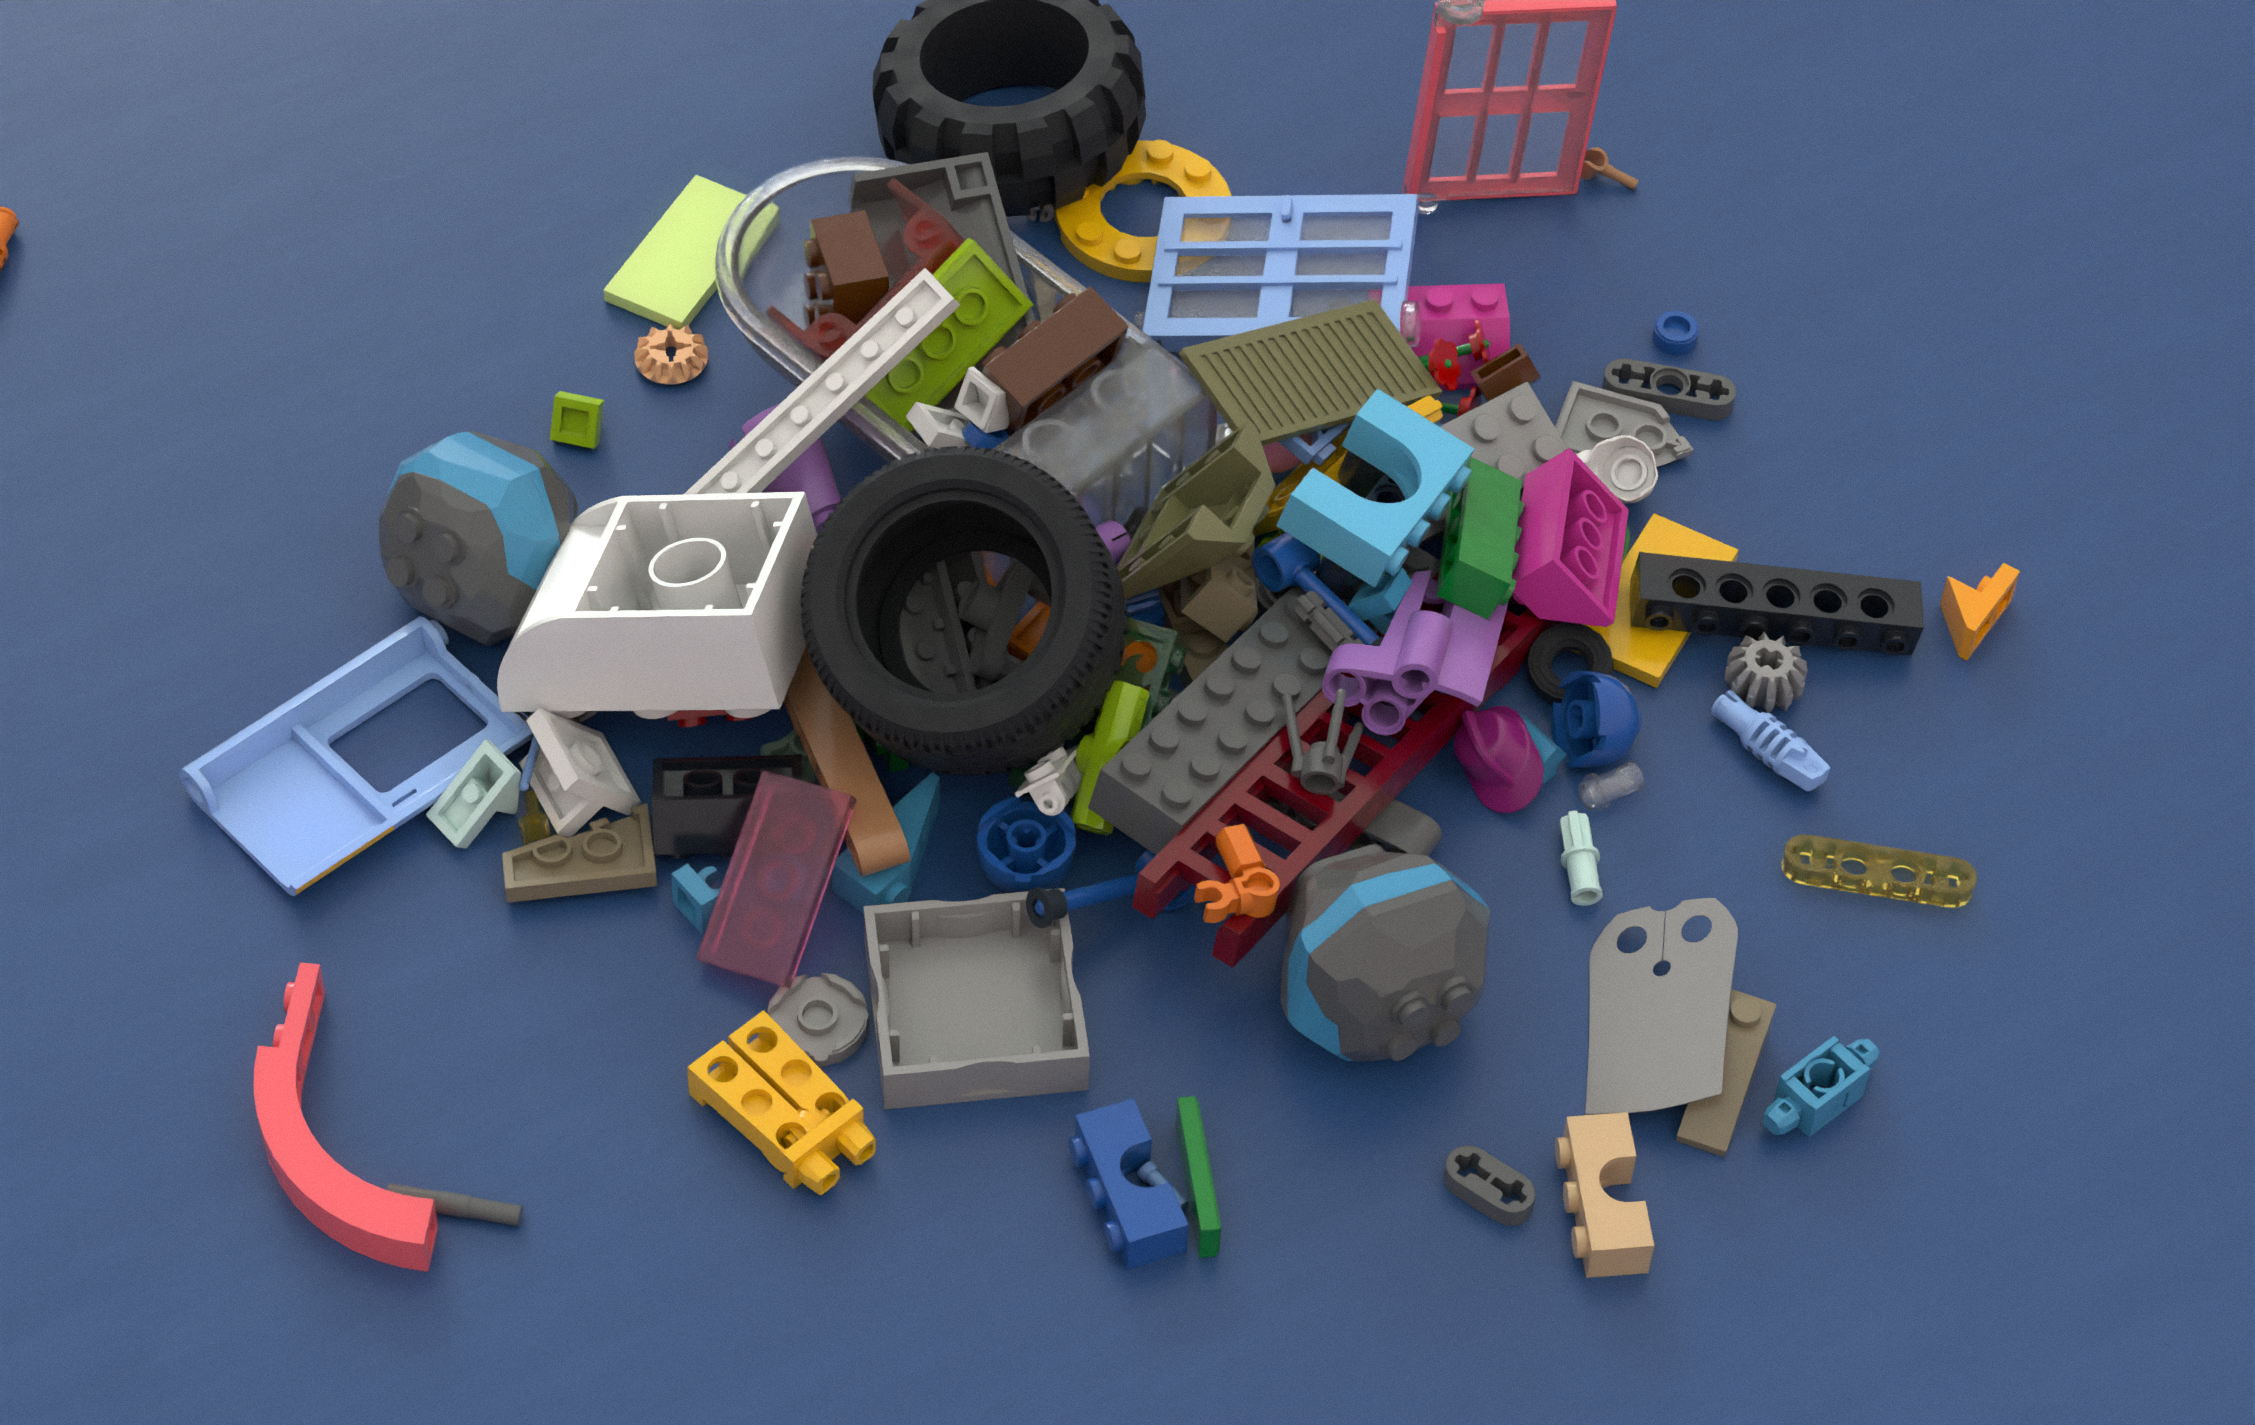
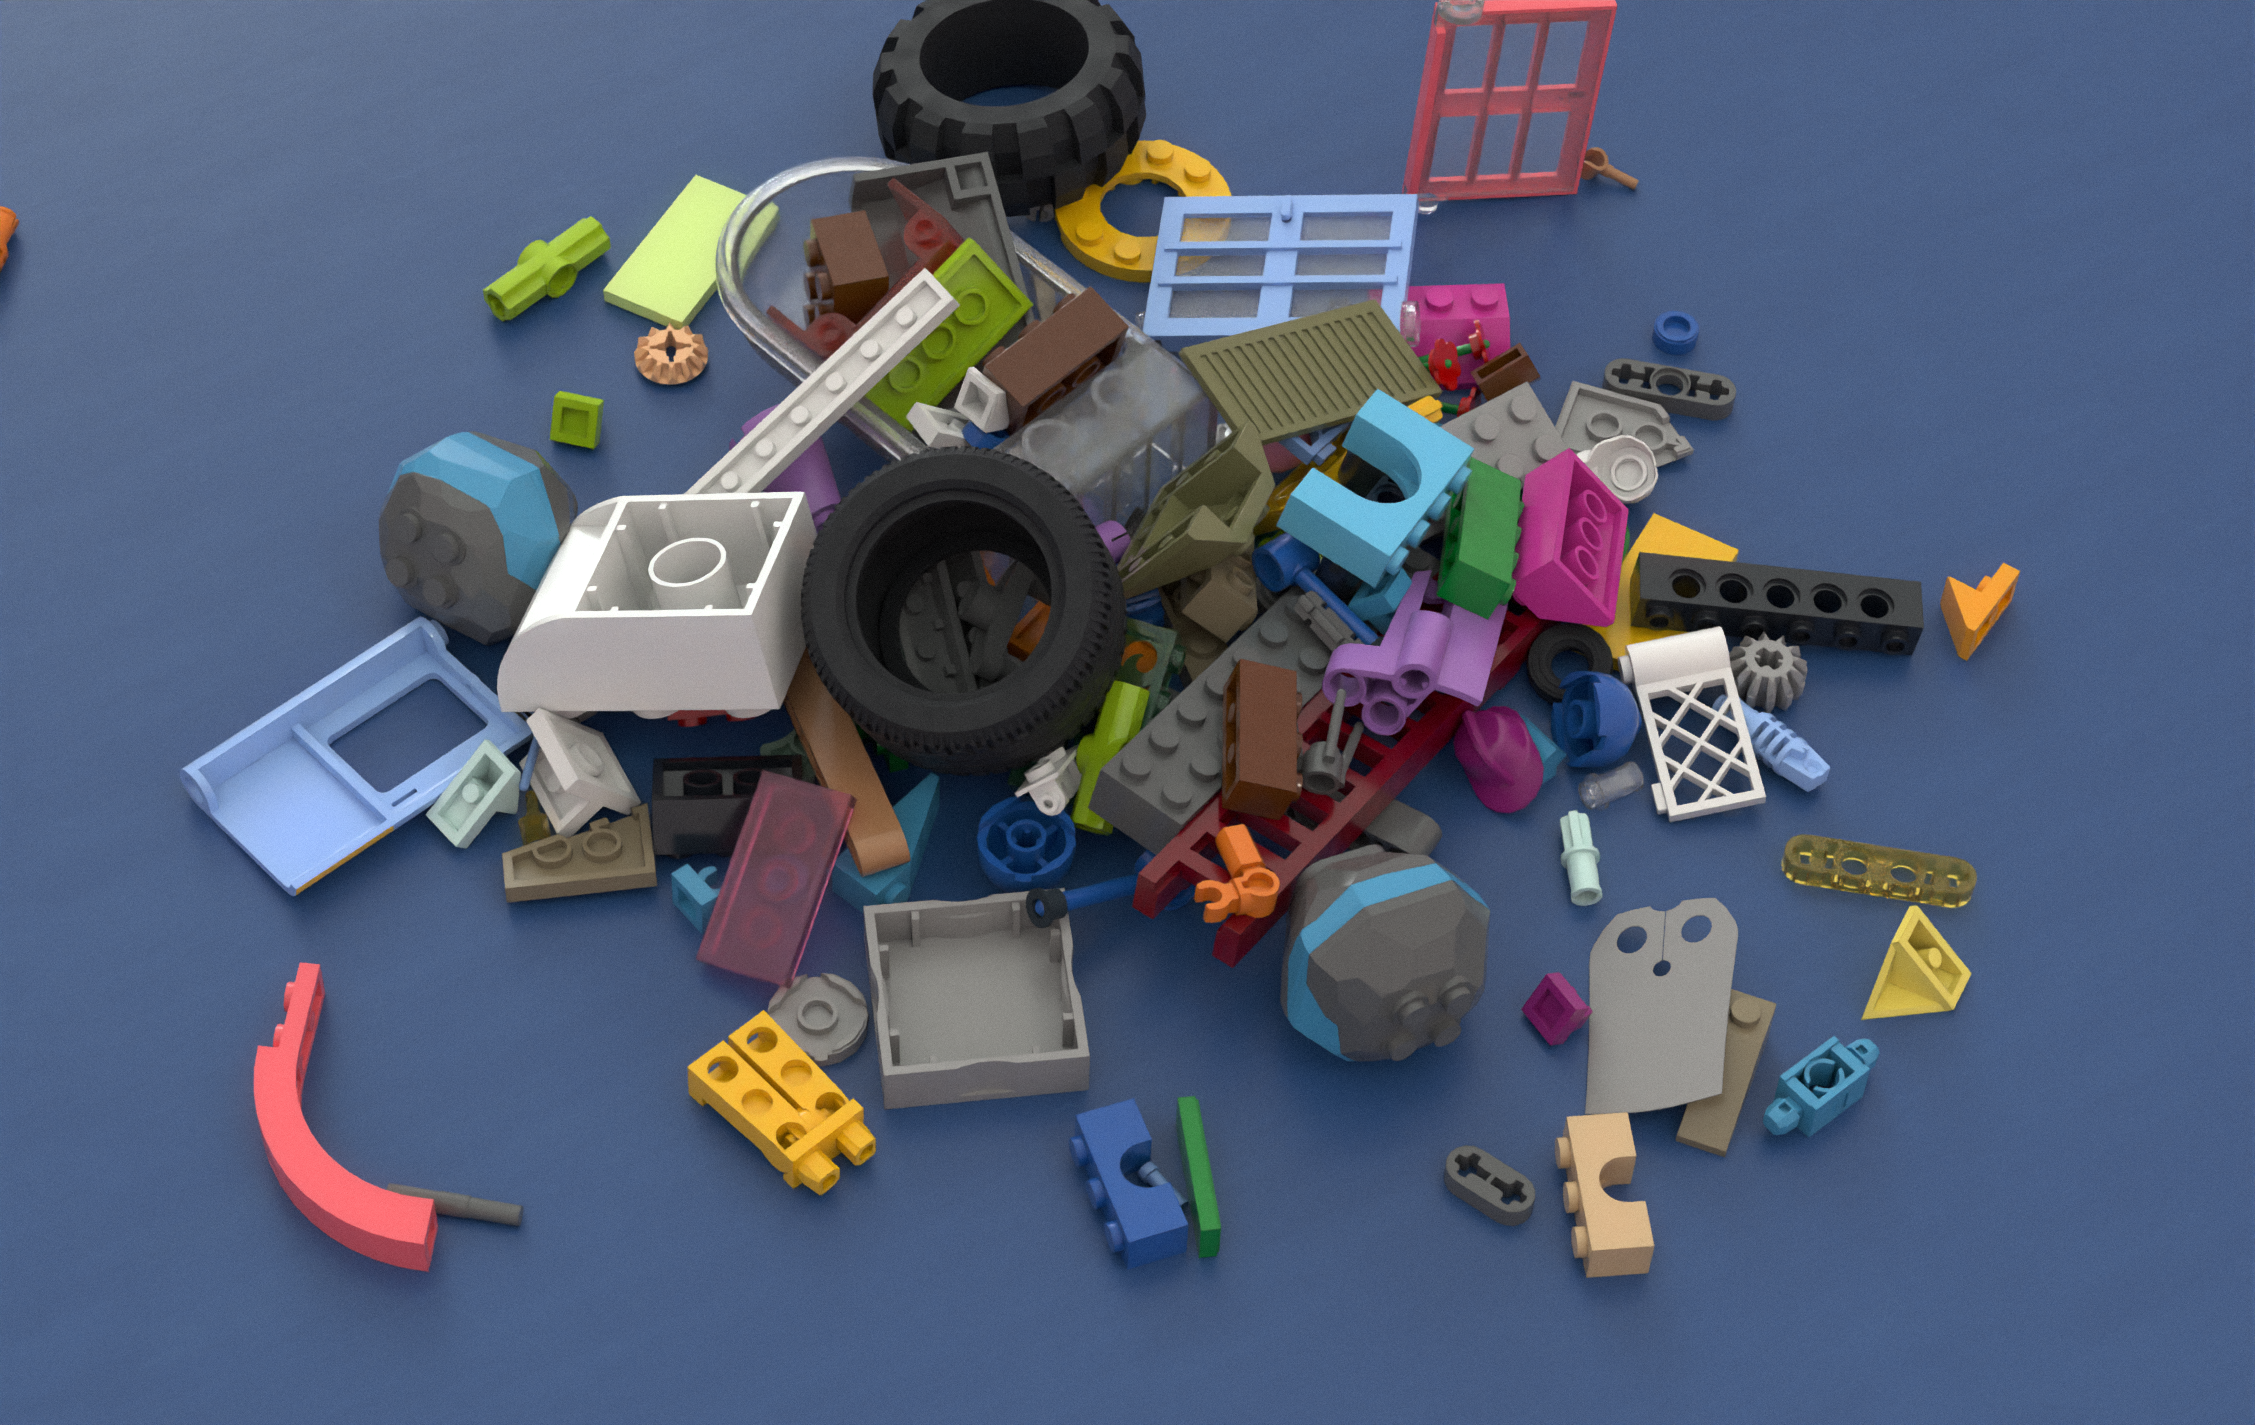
none -> lime piece [483,216,611,322]
none -> reddish brown brick [1222,658,1303,820]
none -> magenta tile [1521,972,1593,1045]
none -> white piece [1618,626,1766,822]
none -> light yellow slope [1861,905,1972,1020]

